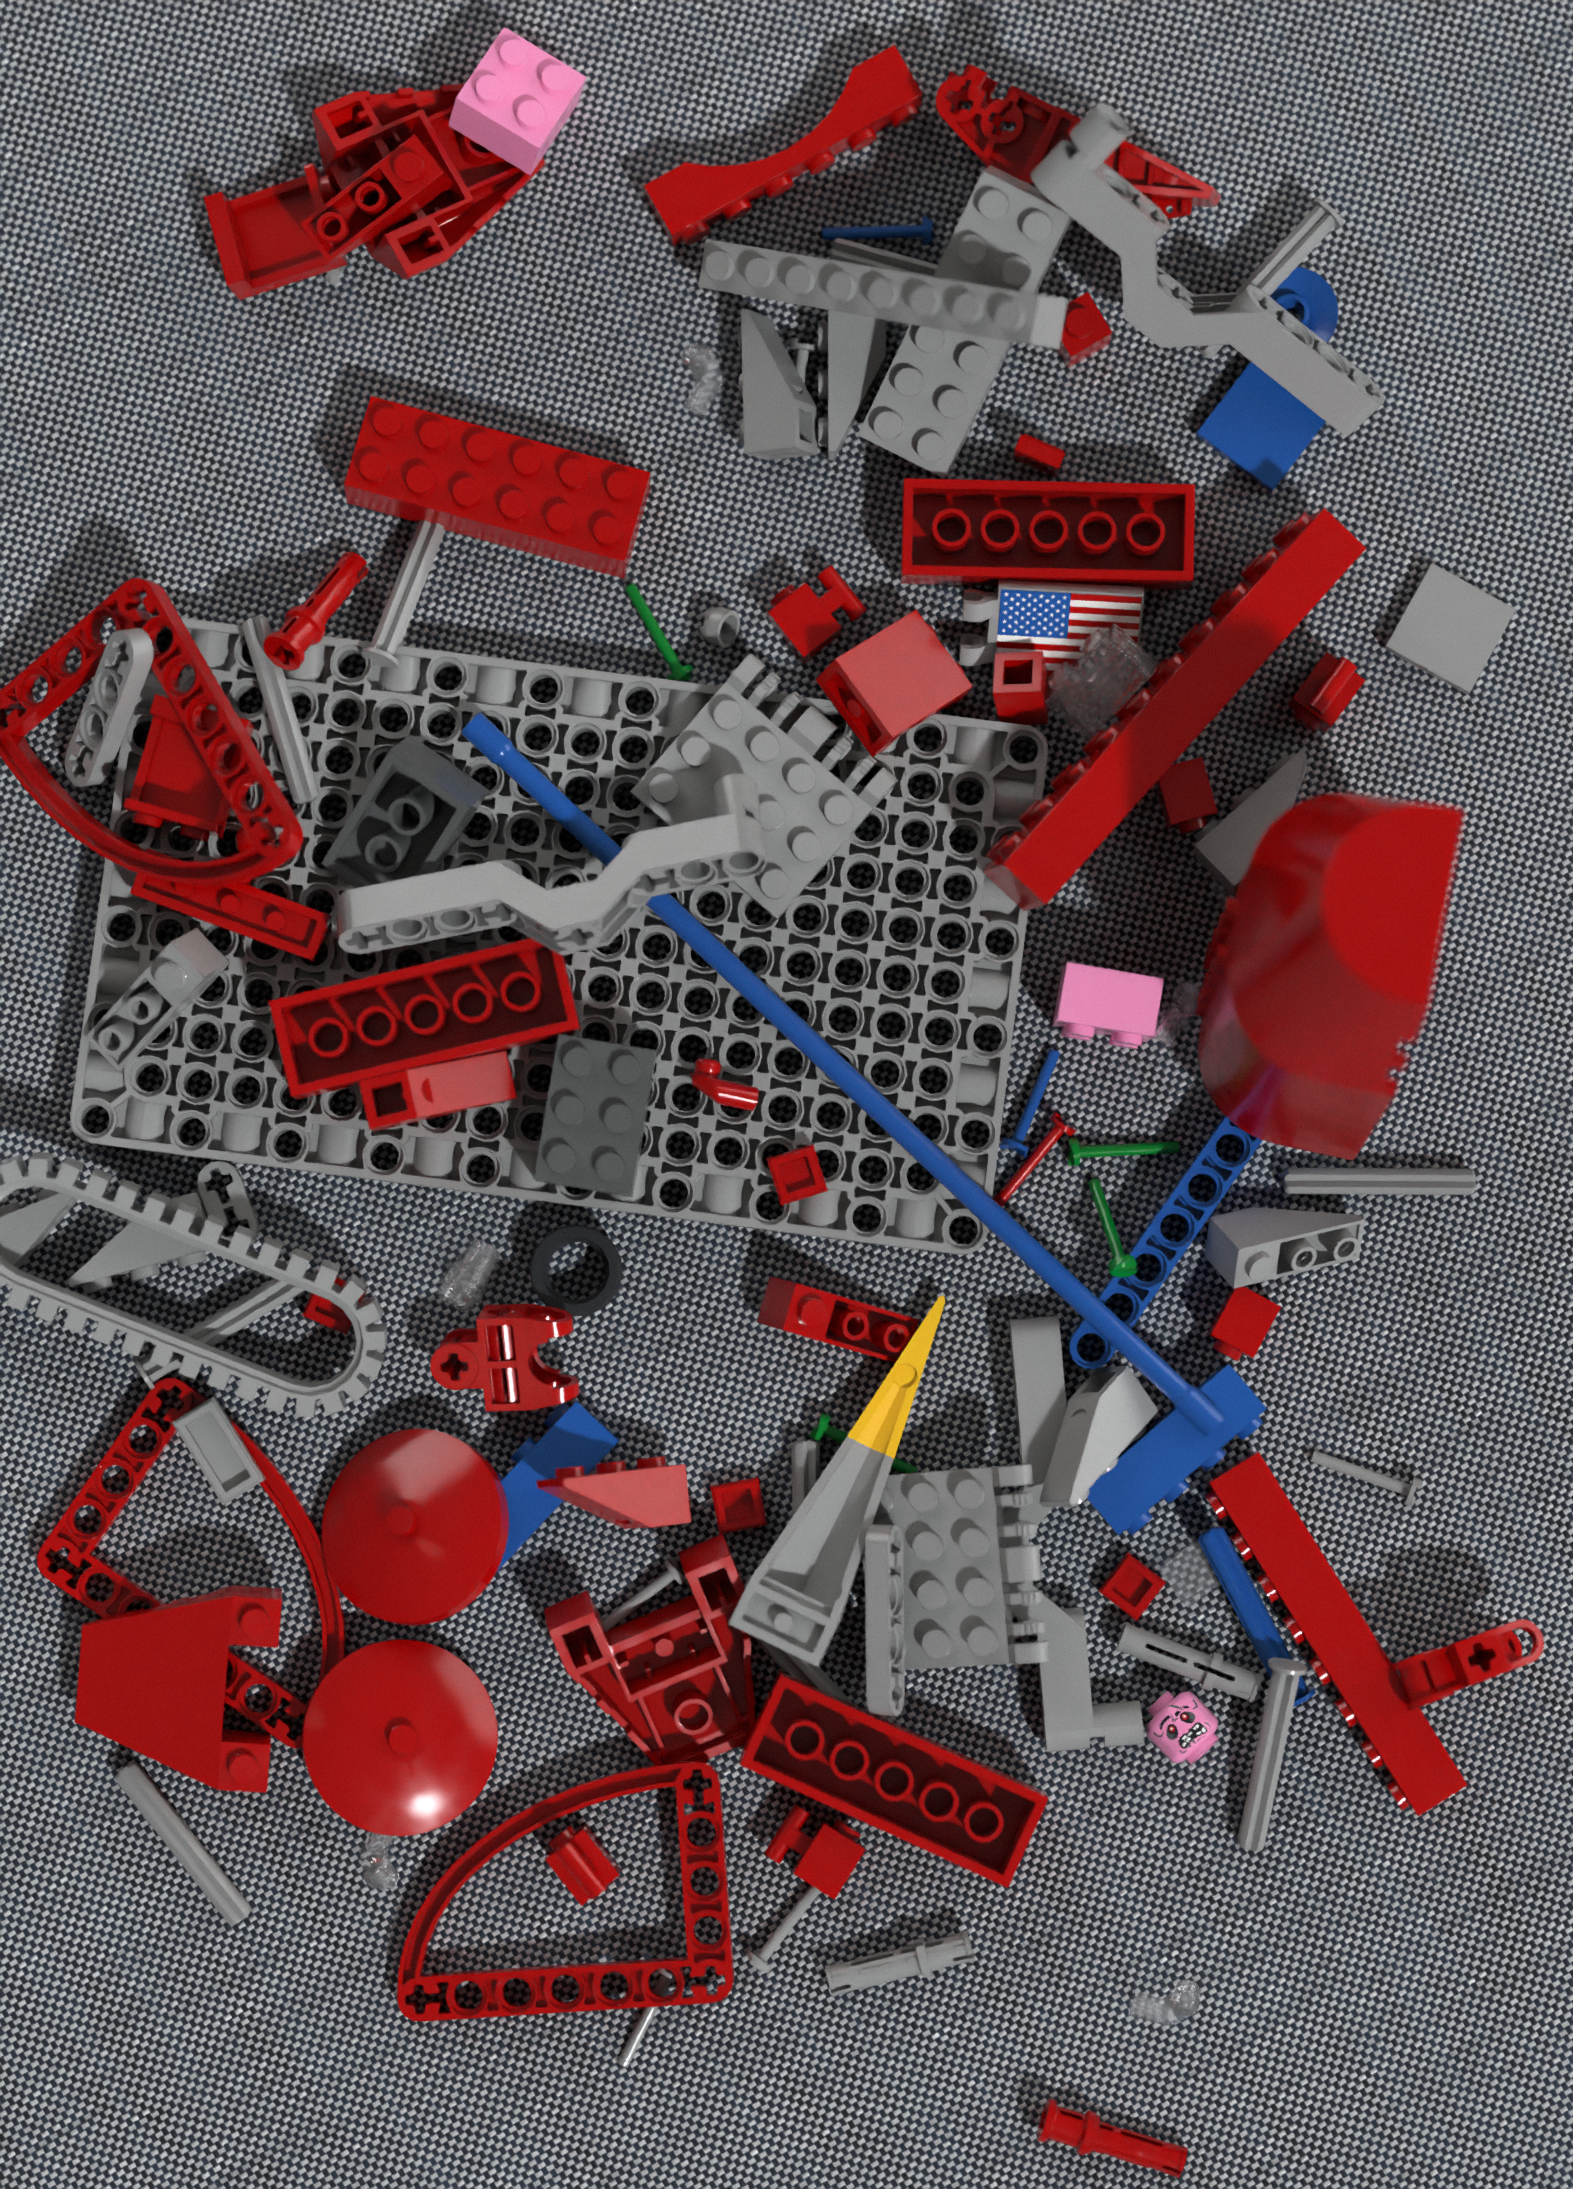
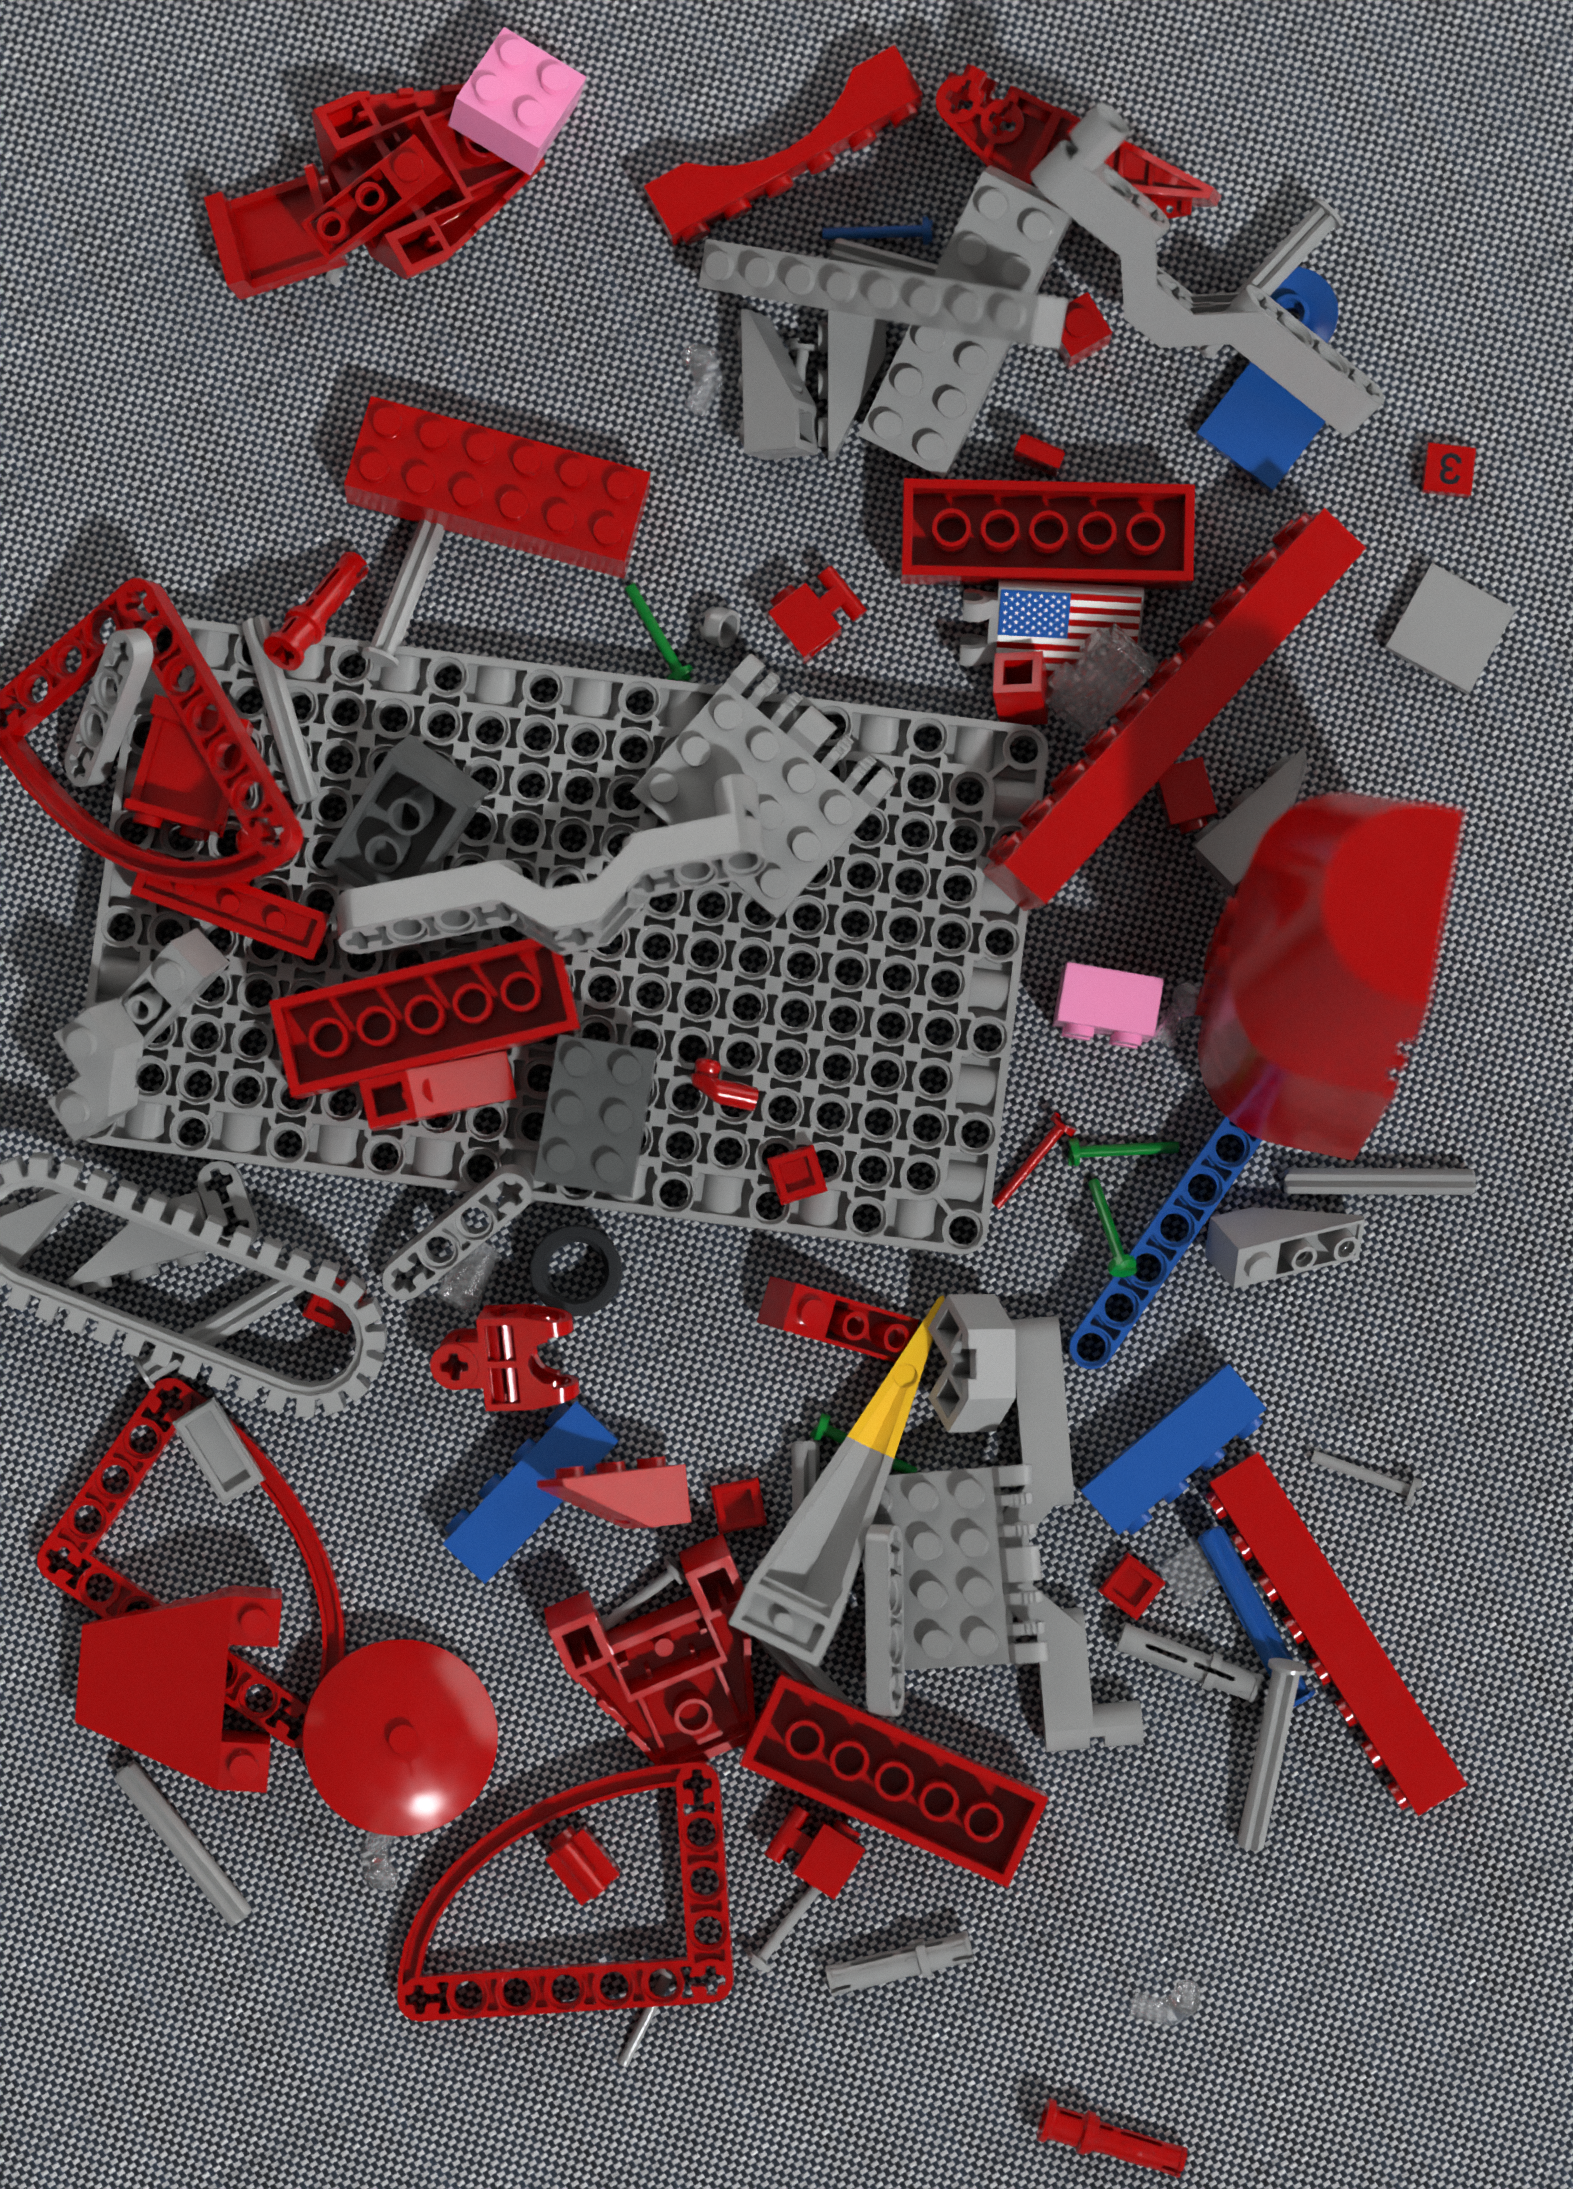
red dish [322,1429,509,1625] -> none
blue piece [461,712,1226,1437] -> none
panel [816,610,973,757] -> none
blue piece [999,1049,1061,1157] -> none
light grey slope [1039,1366,1159,1508] -> none
bright pink head [1146,1691,1219,1765] -> none
red brick [1206,1286,1281,1362] -> none
red brick [1287,652,1366,732] -> none
red piece [1391,1619,1544,1711] -> none
none -> light grey brick [47,998,144,1142]
none -> light grey beam [382,1164,534,1300]
none -> light grey brick [928,1294,1016,1433]
none -> red tile [1421,442,1476,498]

